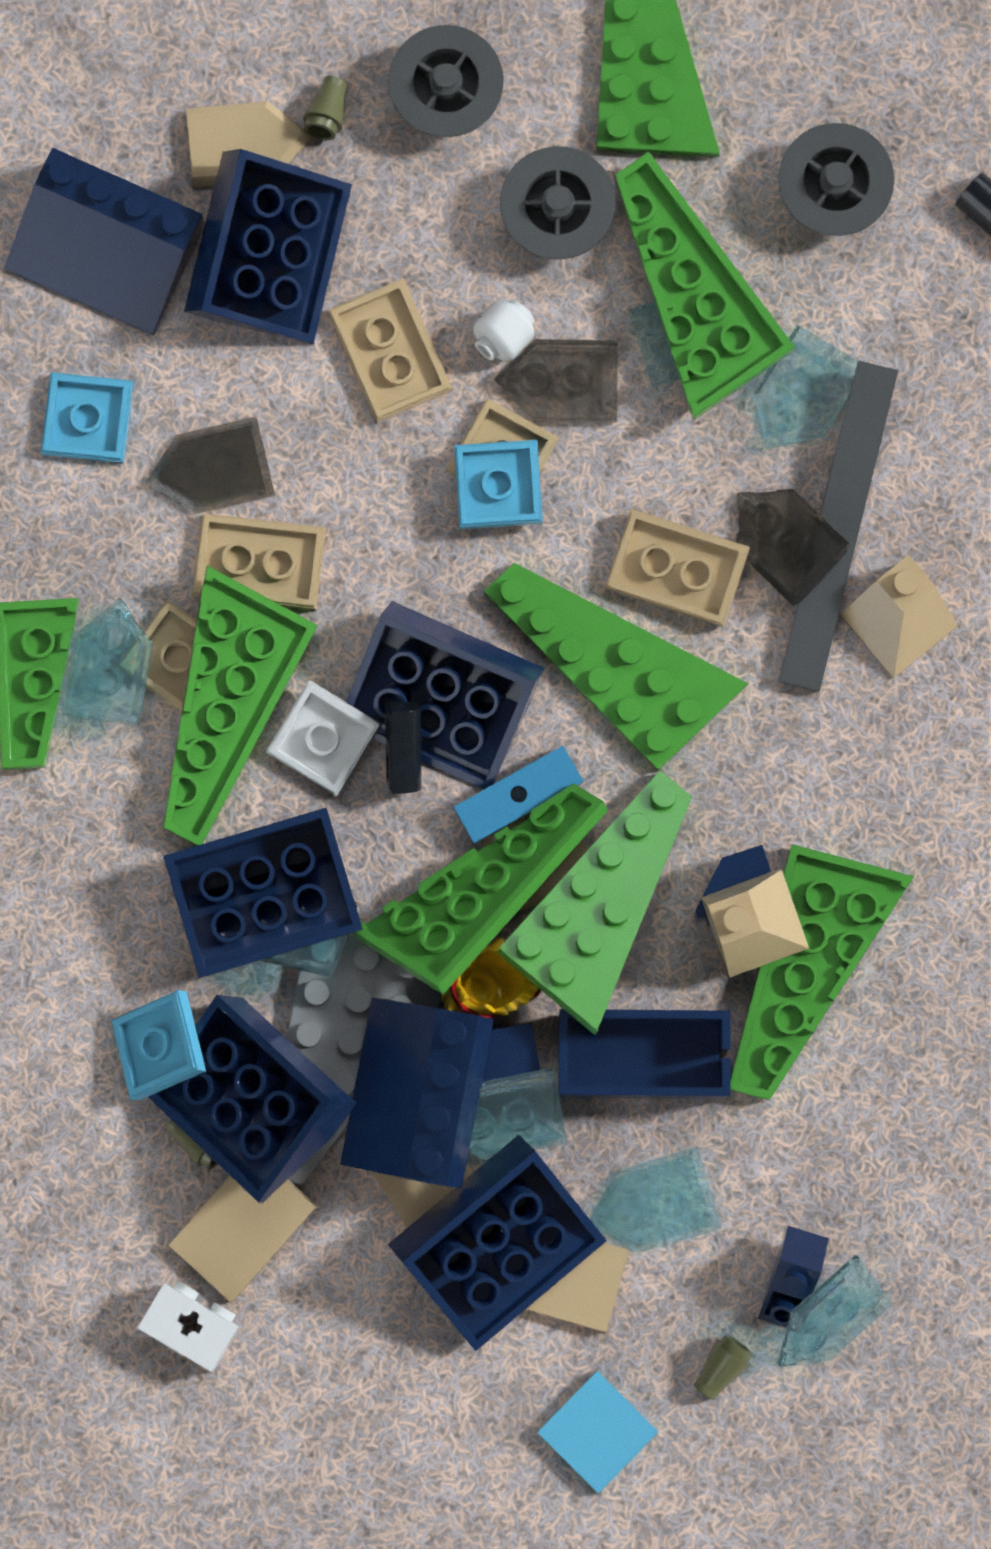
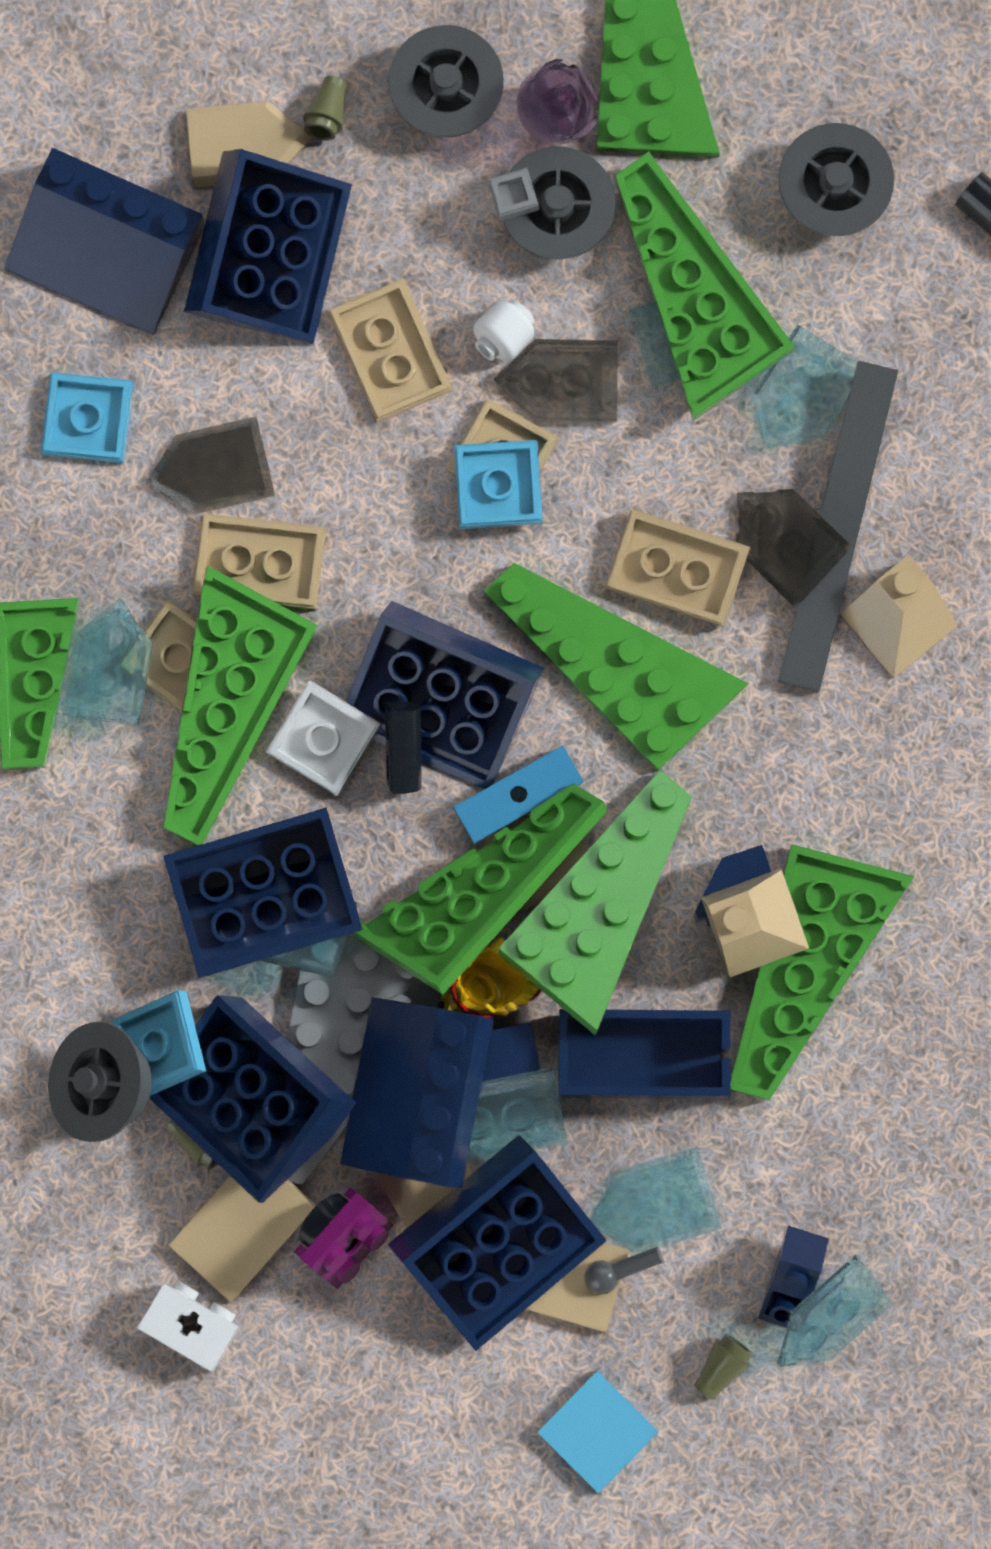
none -> dark grey wheel [48,1022,152,1142]
none -> magenta piece [294,1187,393,1289]
none -> light grey tile [488,168,539,221]
none -> clear purple cylinder [516,59,598,145]
none -> dark grey bar [585,1246,664,1295]

